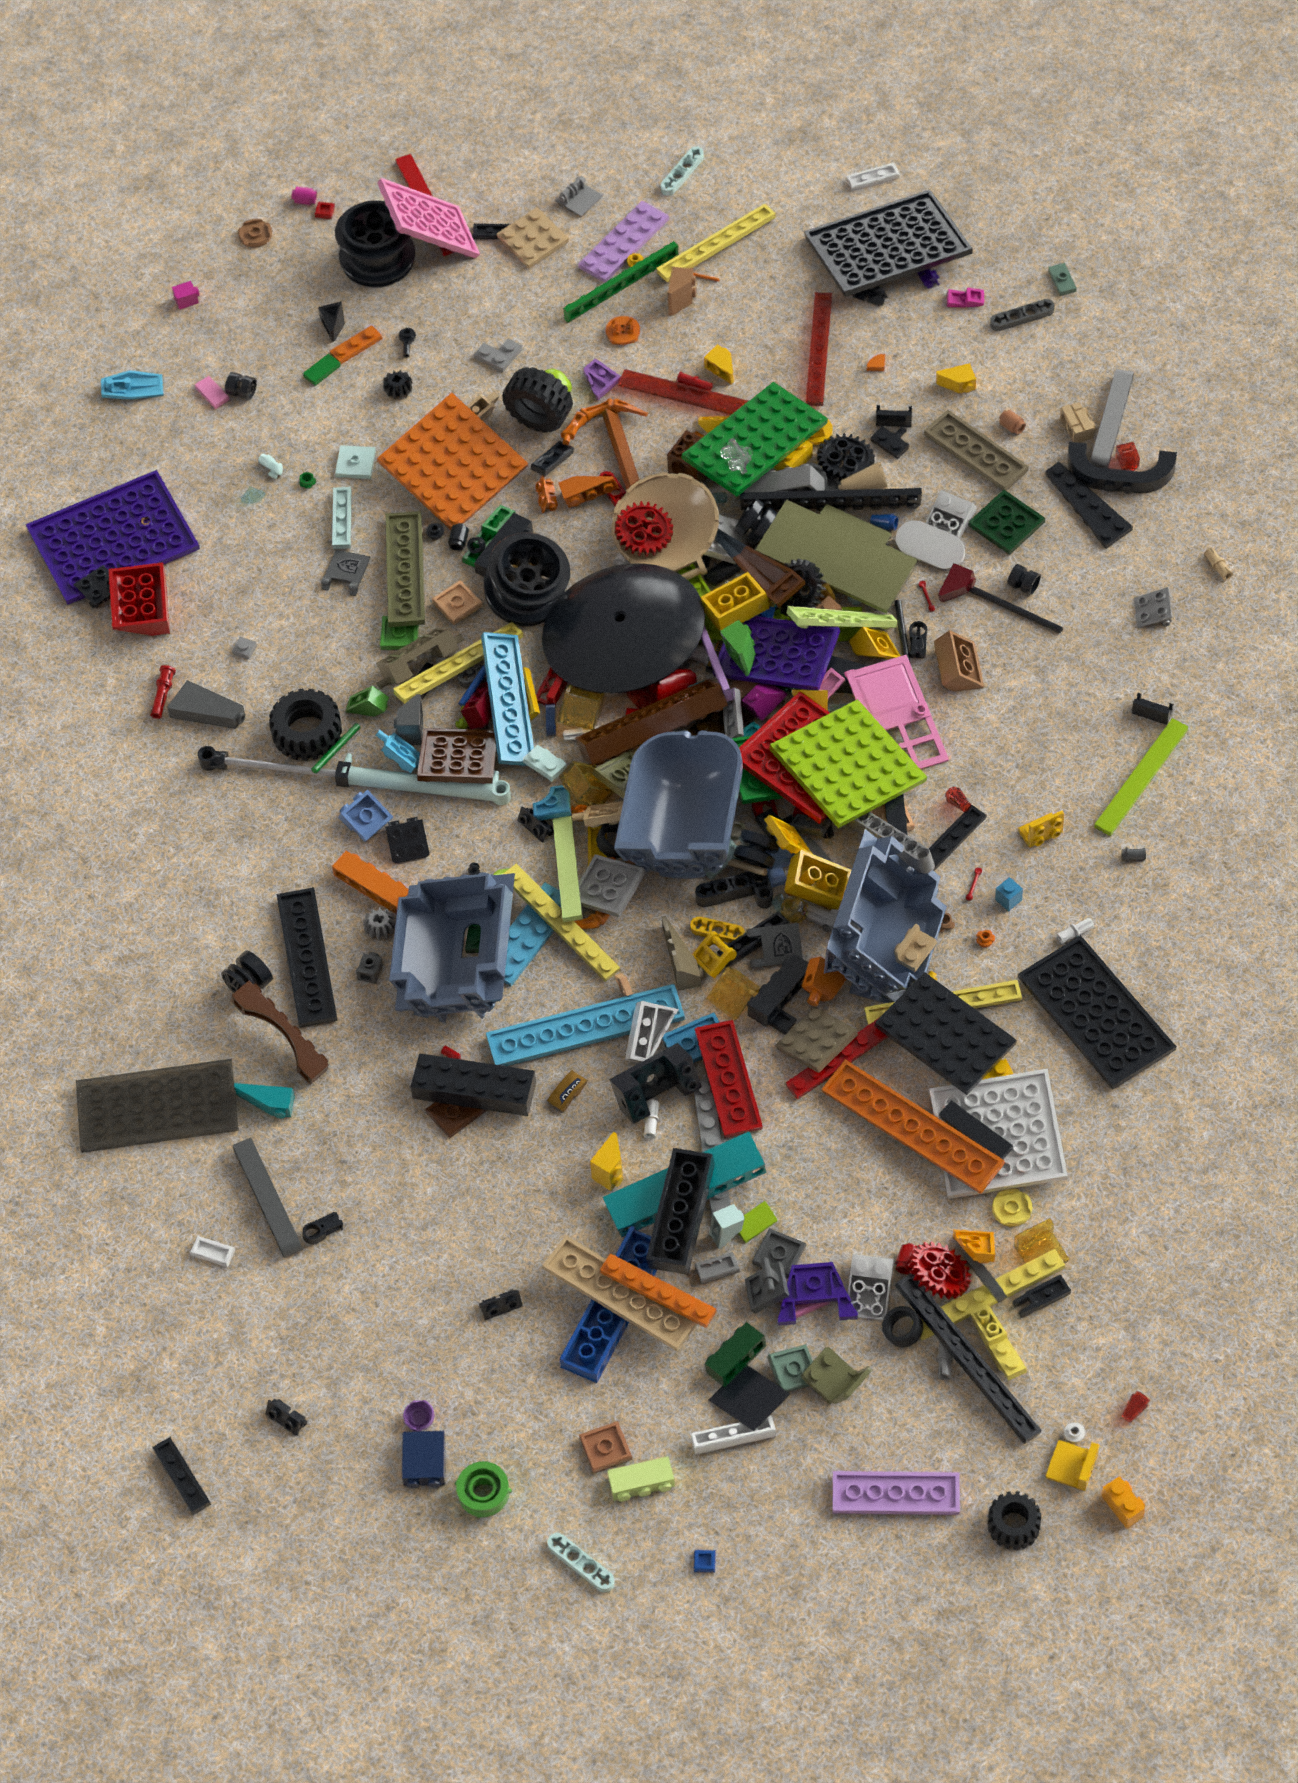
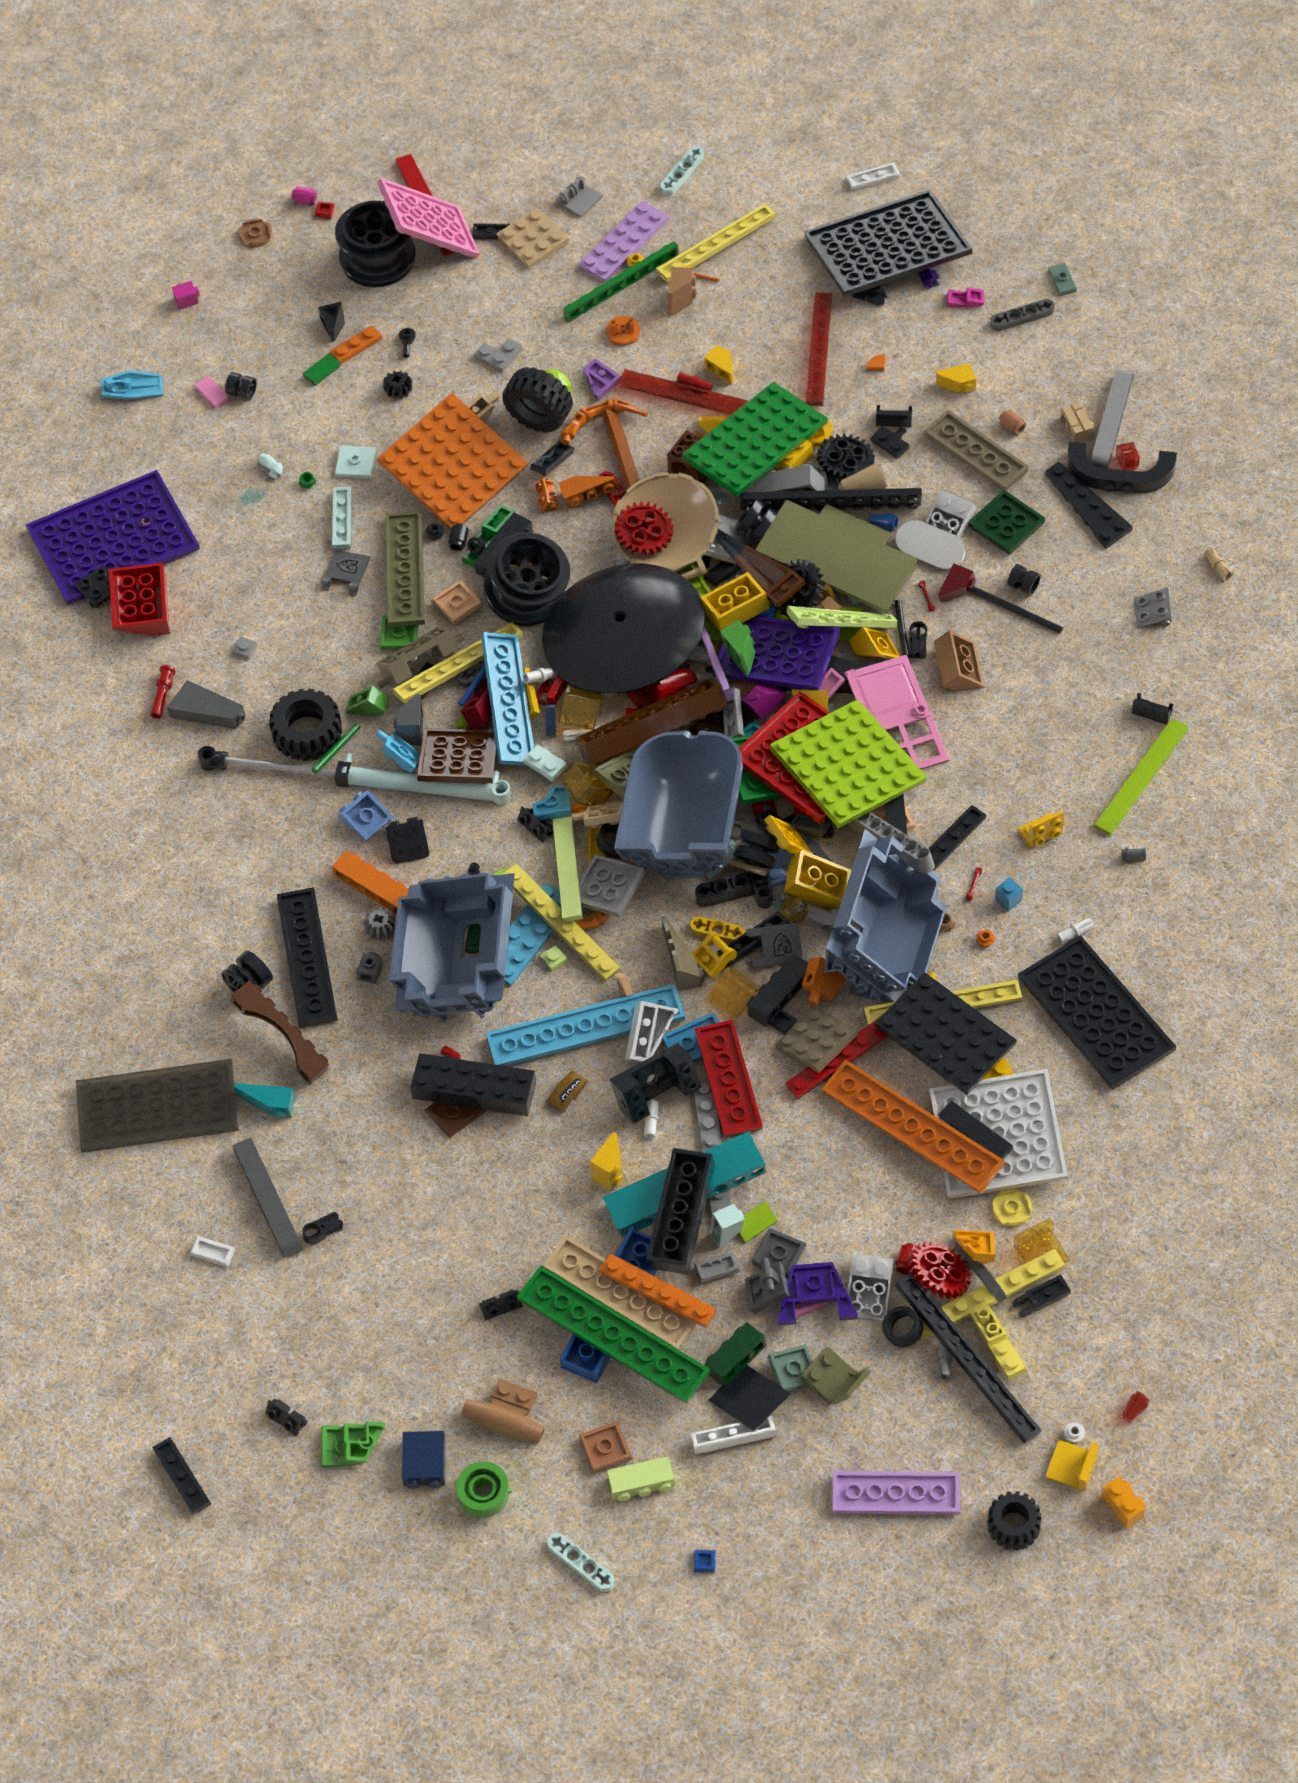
medium lavender hair [403,1400,435,1431] -> none
clear hips [720,438,753,474] -> none
tan bracket [894,924,937,972] -> none
clear red cone [945,786,971,812] -> none
none -> bright green slope [321,1422,385,1467]
none -> medium nougat plate [461,1379,545,1443]
none -> green plate [517,1265,710,1404]
none -> white pin [522,668,557,684]
none -> yellowish green plate [540,945,567,972]

